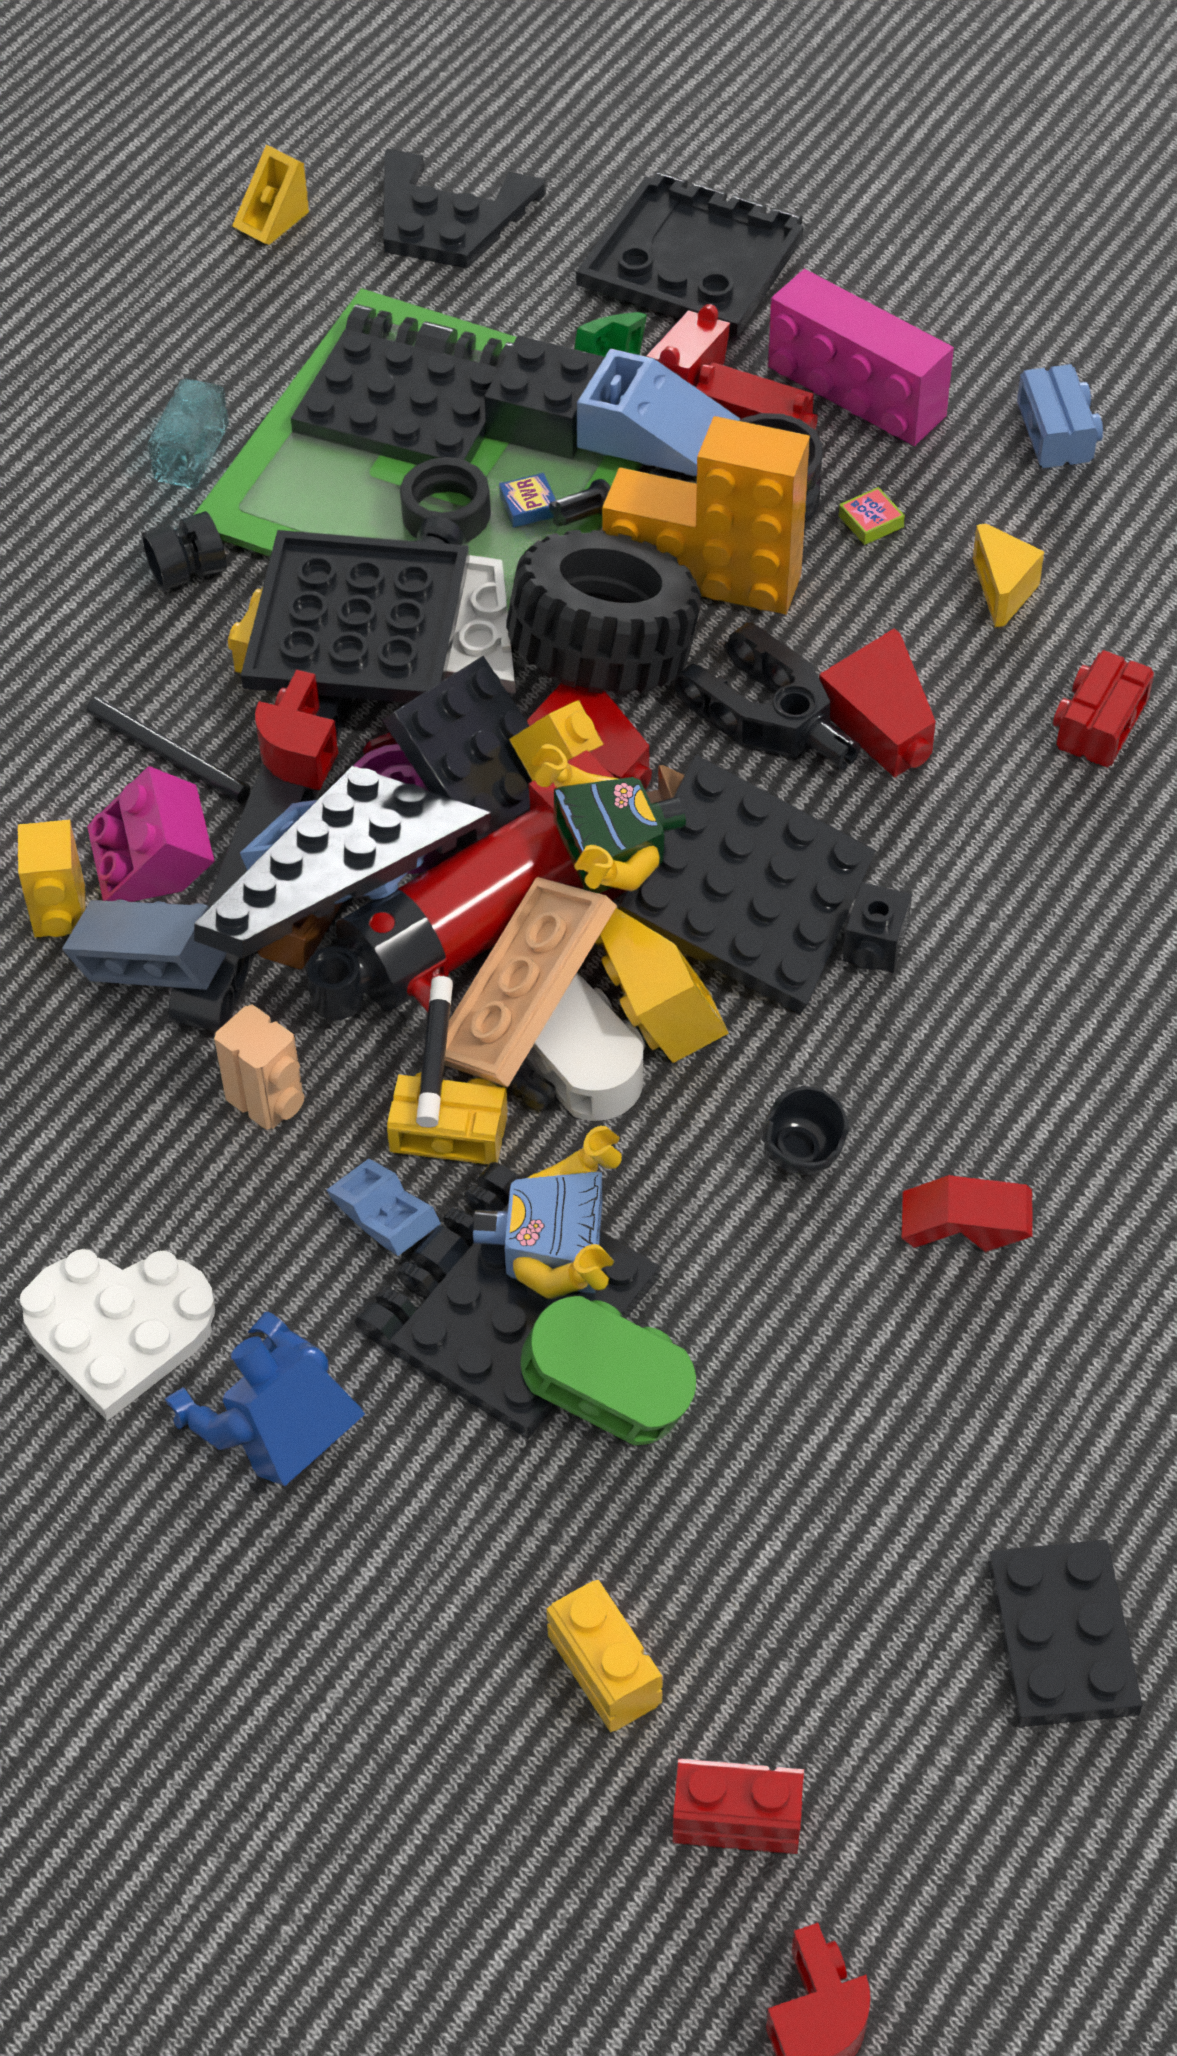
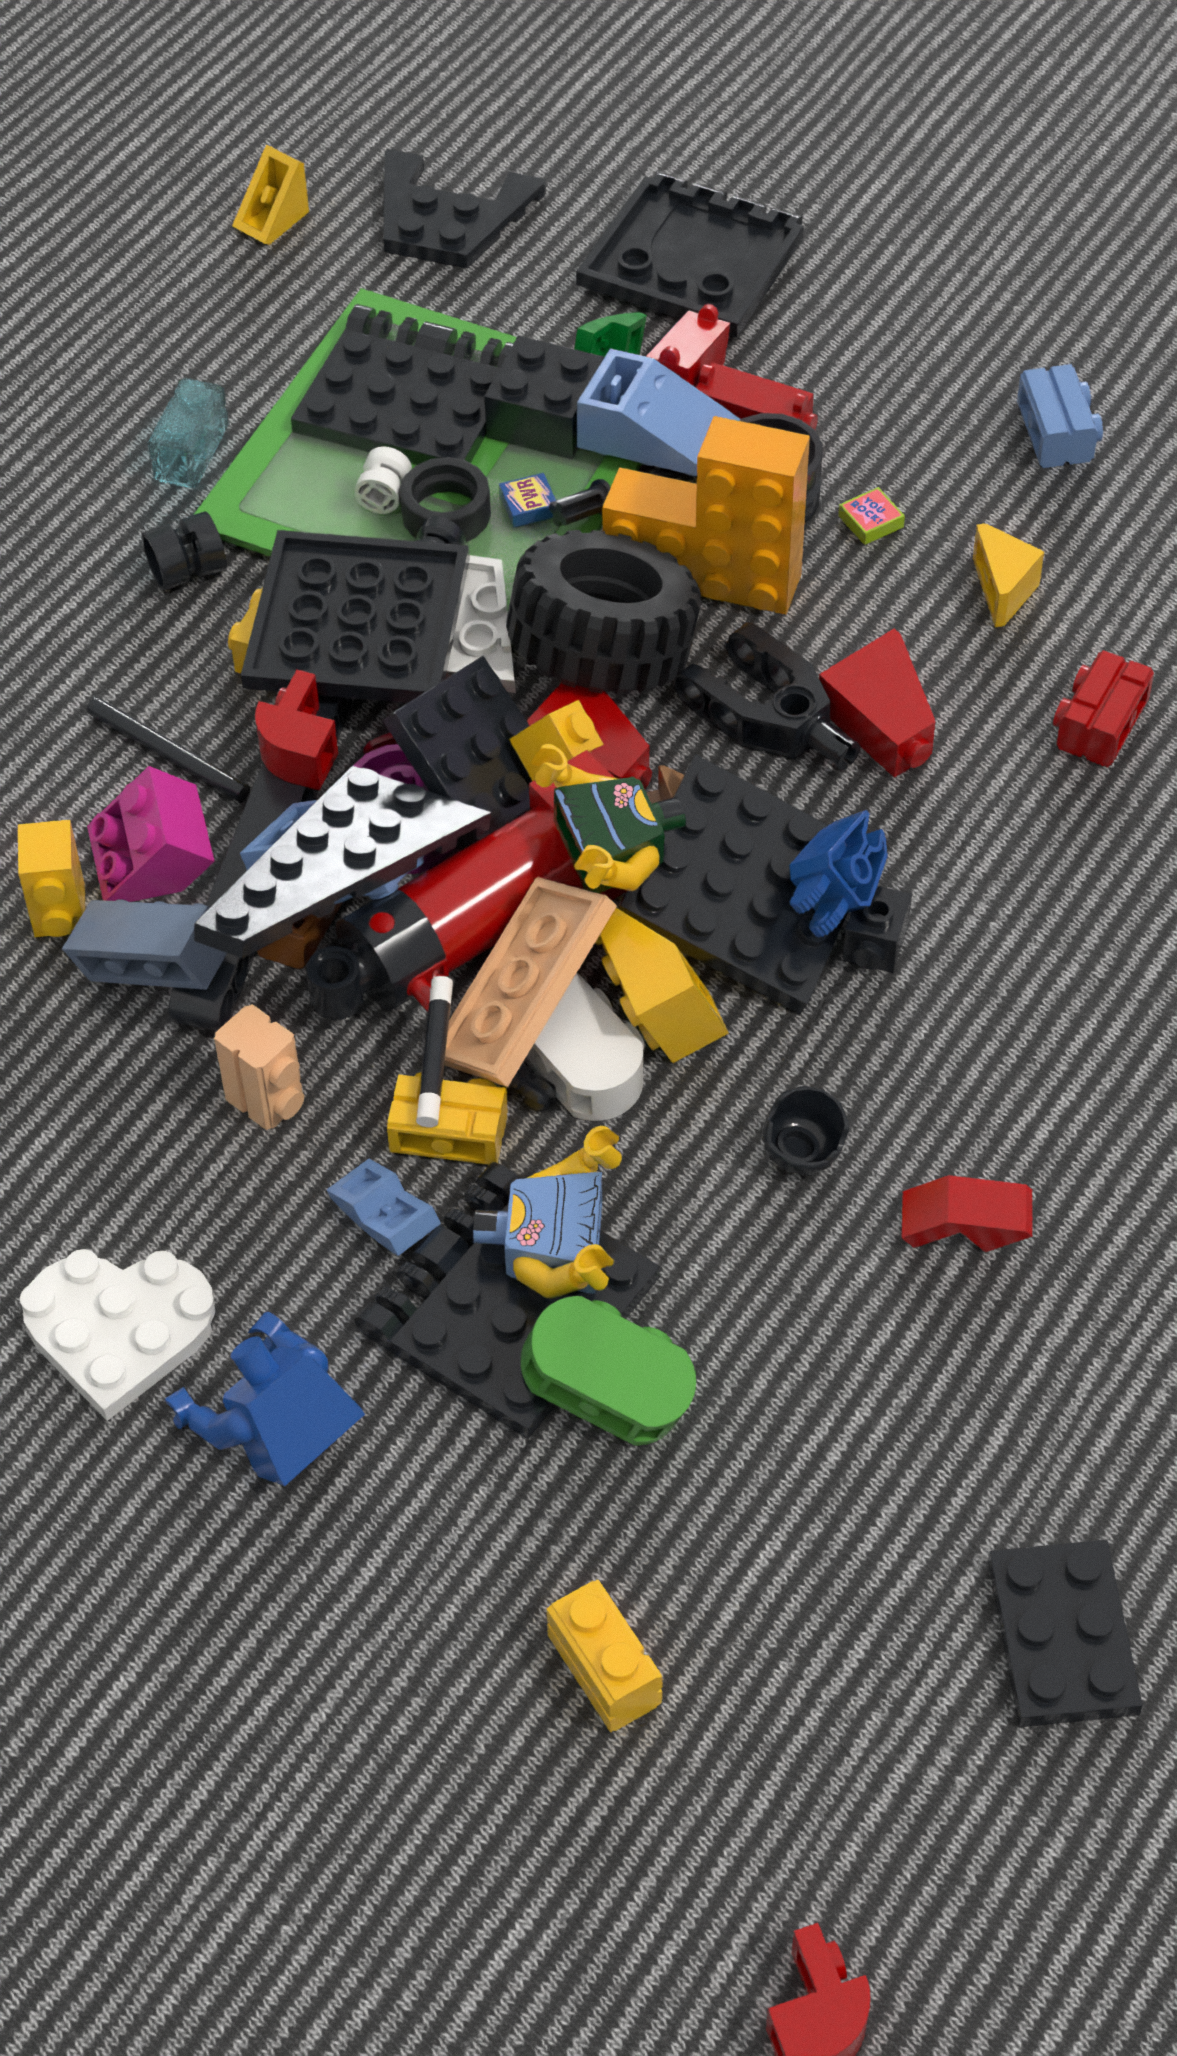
red brick [673,1758,804,1854] -> none
dark pink brick [768,269,954,446] -> none
none -> white wheel [354,447,412,514]
none -> blue hinge [789,810,888,938]

